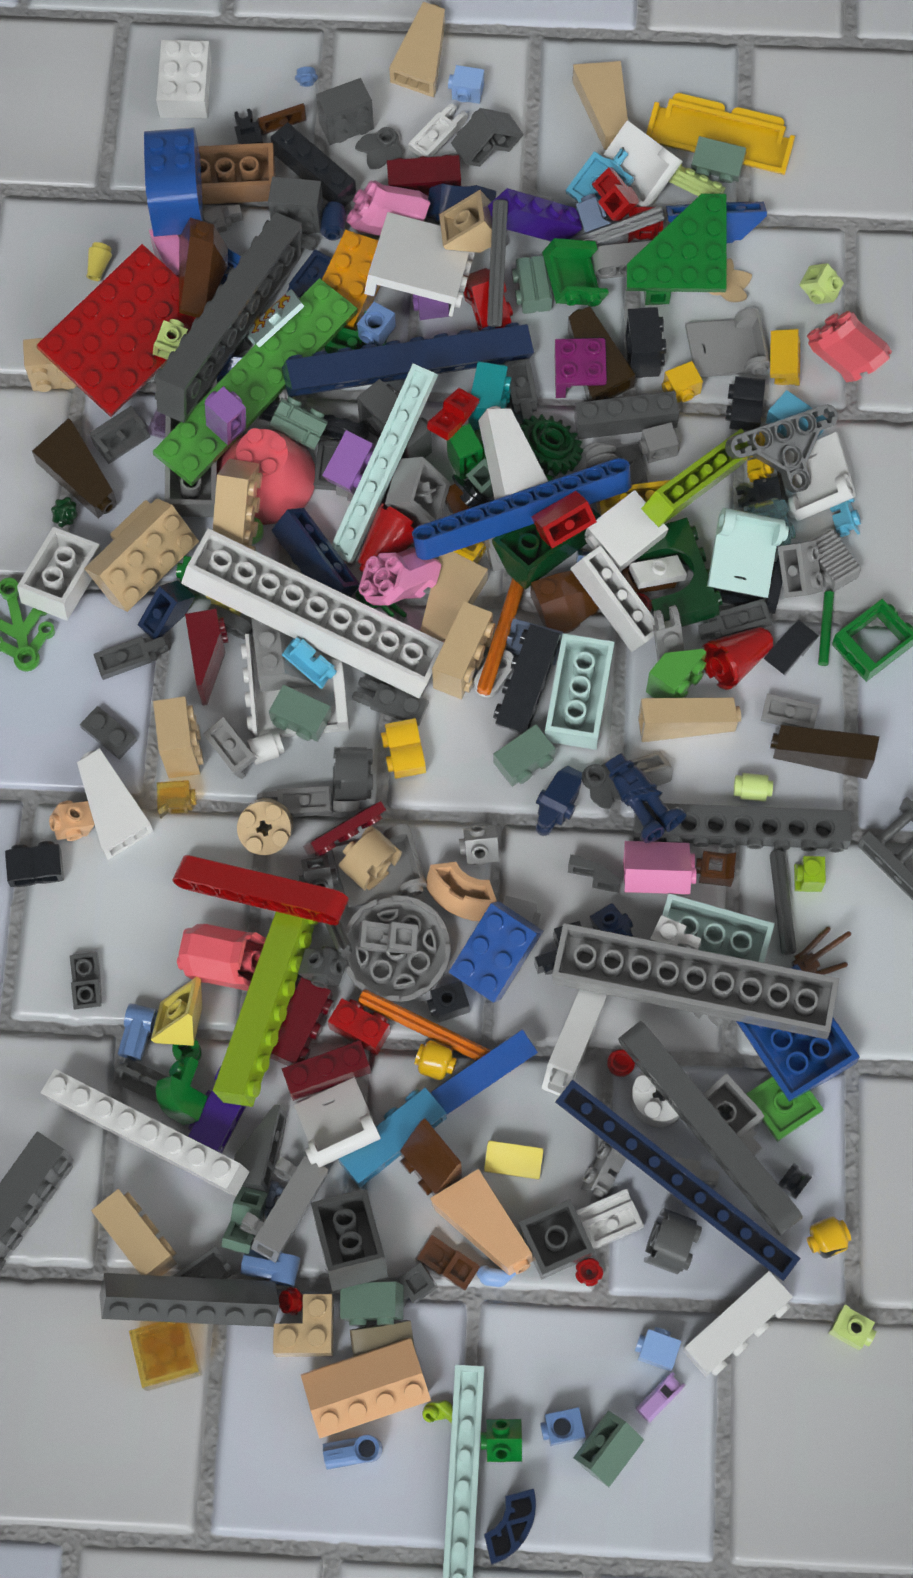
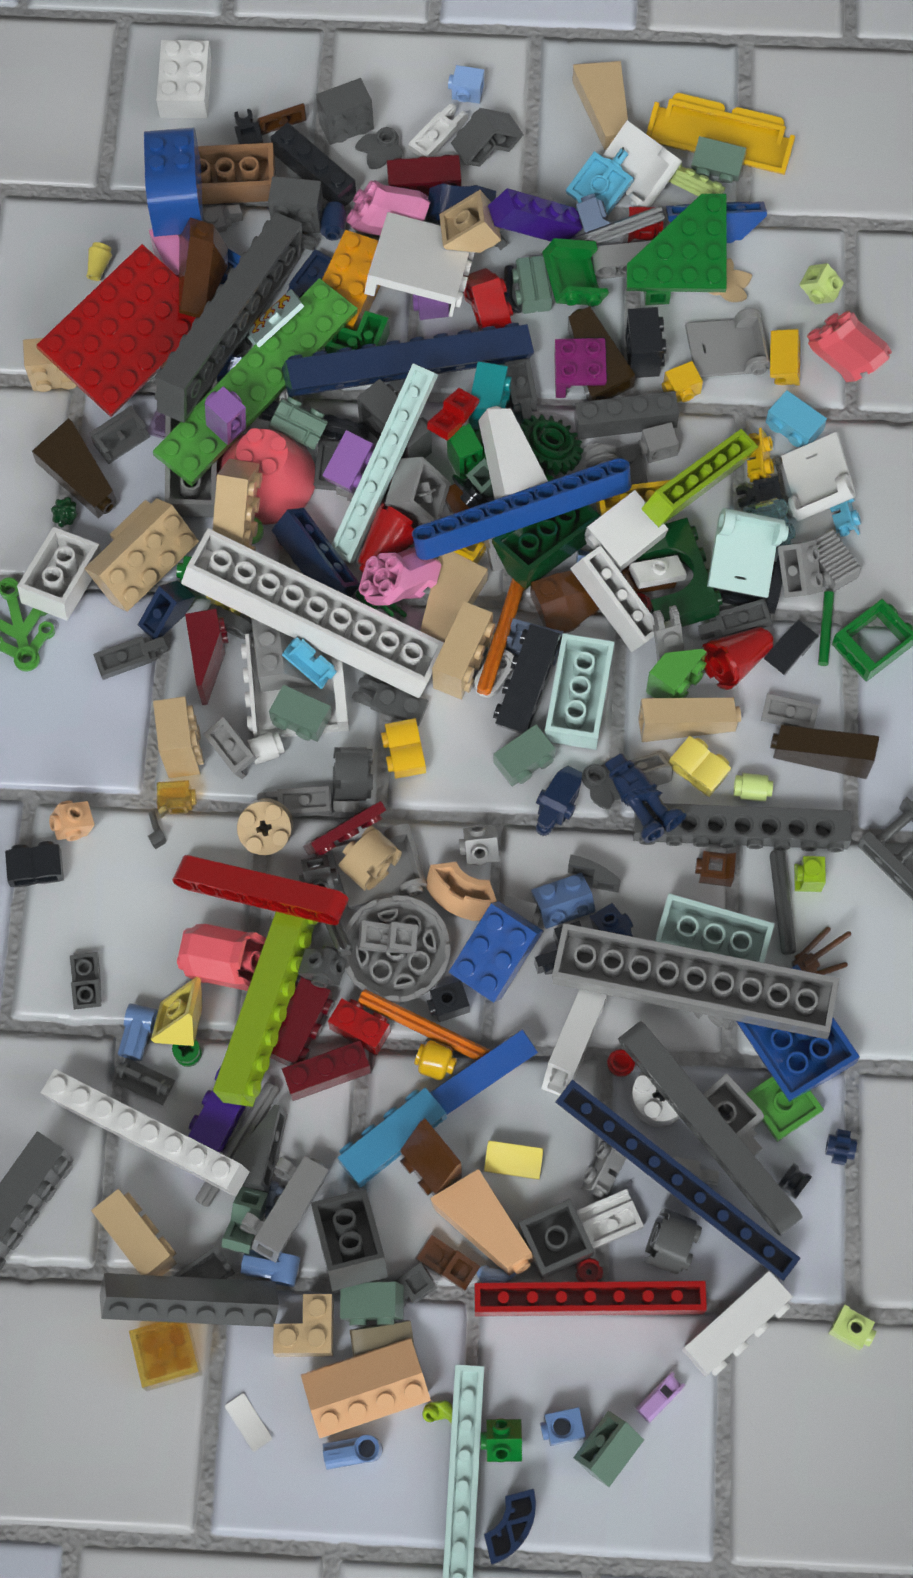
white slope [77,748,153,860] -> none
dark grey plate [80,706,137,760] -> none
yellowish green brick [153,319,188,359] -> none
green brick [156,1056,208,1126] -> none
red plate [279,1287,303,1316] -> none
white door [294,1077,381,1168] -> none
medium blue plate [295,67,318,87] -> none
medium blue brick [357,302,396,347] -> none
tan slope [389,2,445,98] -> none
dark grey axle [487,200,508,327] -> none
red brick [531,491,597,548] -> none
red brick [592,167,639,221] -> none
bright pink brick [623,841,696,894] -> none
light blue brick [635,1327,681,1372] -> none
white plate [650,915,701,950] -> none
black brick [725,376,765,431] -> none
dark grey beam [725,404,838,493] -> none
yellow head [806,1216,851,1259] -> none
none -> dark grey hand [148,811,166,849]
none -> light grey axle [195,1082,279,1207]
none -> white sticker [225,1393,272,1452]
none -> red brick [475,1281,707,1317]
none -> black piece [504,265,521,314]
none -> medium blue bracket [531,873,595,929]
none -> light yellow brick [669,736,731,797]
none -> dark blue gear [825,1129,857,1165]

